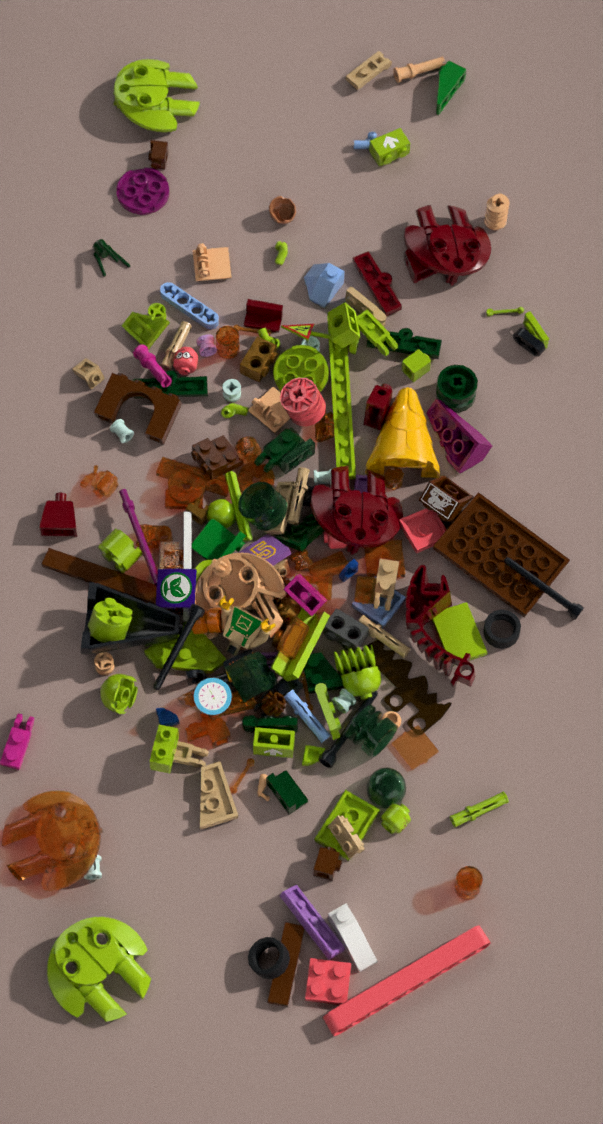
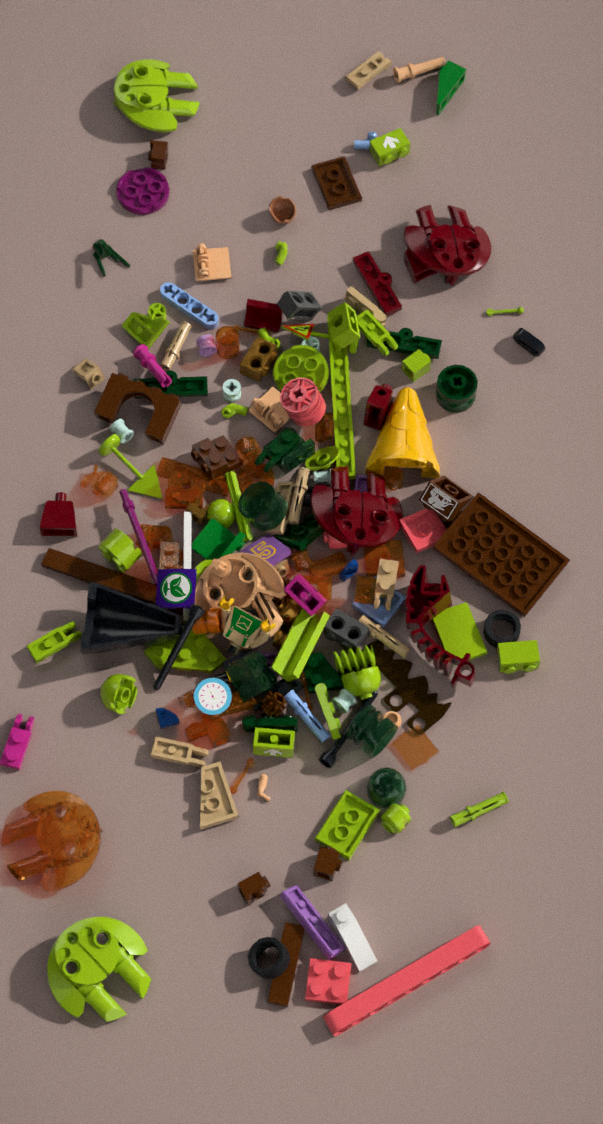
light aqua bush [83,855,102,880] -> none
lime brick [88,598,132,643] -> none
light nougat wheel [94,652,115,676] -> none
lime brick [149,725,179,774] -> none
coral head [173,347,198,375] -> none
black tile [186,670,207,685] -> none
dark green panel [266,770,308,815] -> none
clear orange tile [276,616,310,660] -> none
lime tile [302,745,325,766] -> none
light blue slope [304,263,345,308] -> none
tan hinge [328,815,365,859] -> none
magenta wedge [426,398,492,473] -> none
clear orange wheel [454,866,483,900] -> none
light nougat piece [484,193,509,230] -> none
black piece [504,557,584,620] -> none
lime tile [523,311,549,349] -> none
none -> lime hinge [26,621,82,664]
none -> lime piece [98,434,163,499]
none -> reddish brown brick [237,872,271,906]
none -> dark grey brick [277,291,322,320]
none -> lime dish [305,446,340,471]
none -> reddish brown tile [311,156,362,210]
none -> lime brick [497,640,540,674]

